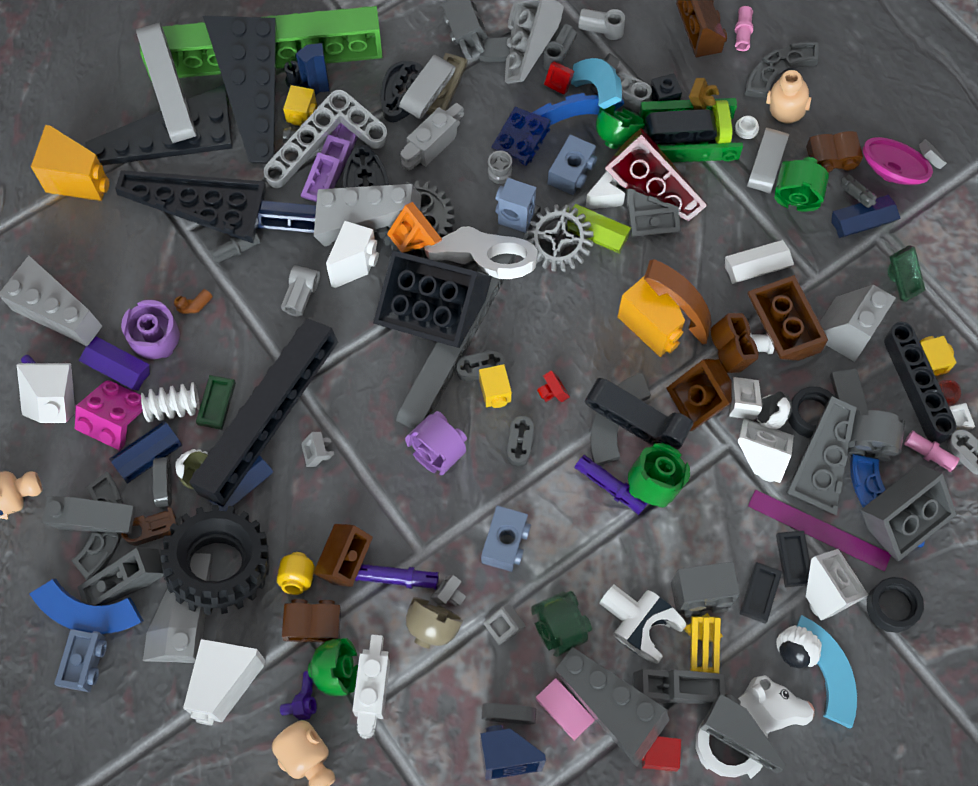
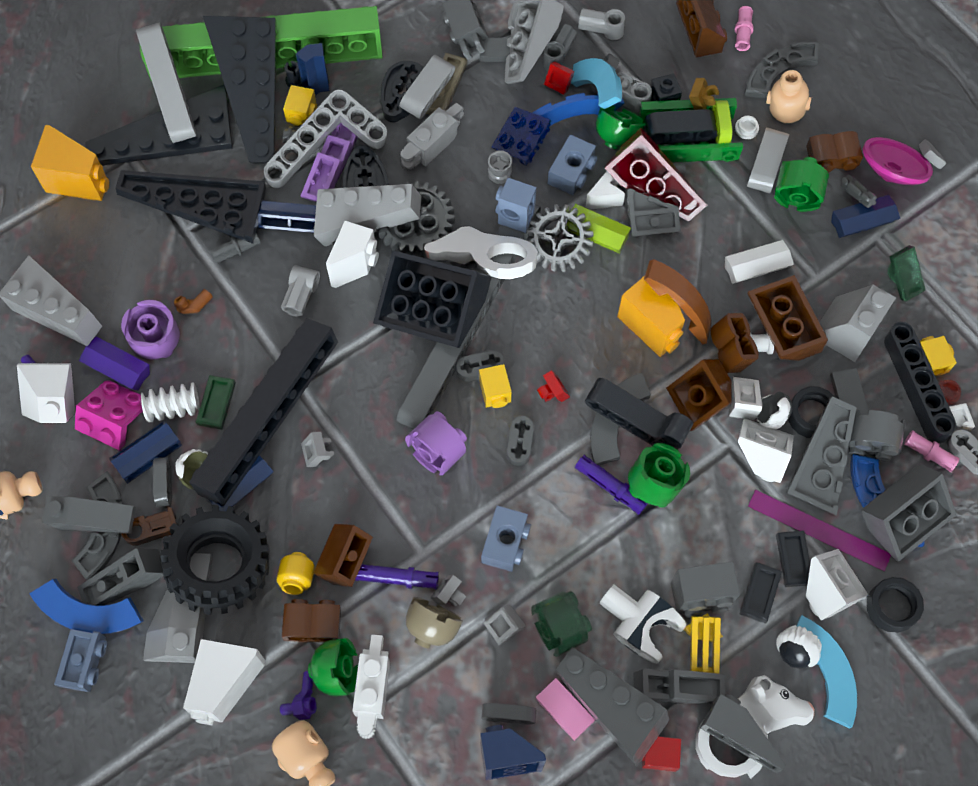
orange wing [387,202,442,253] -> none

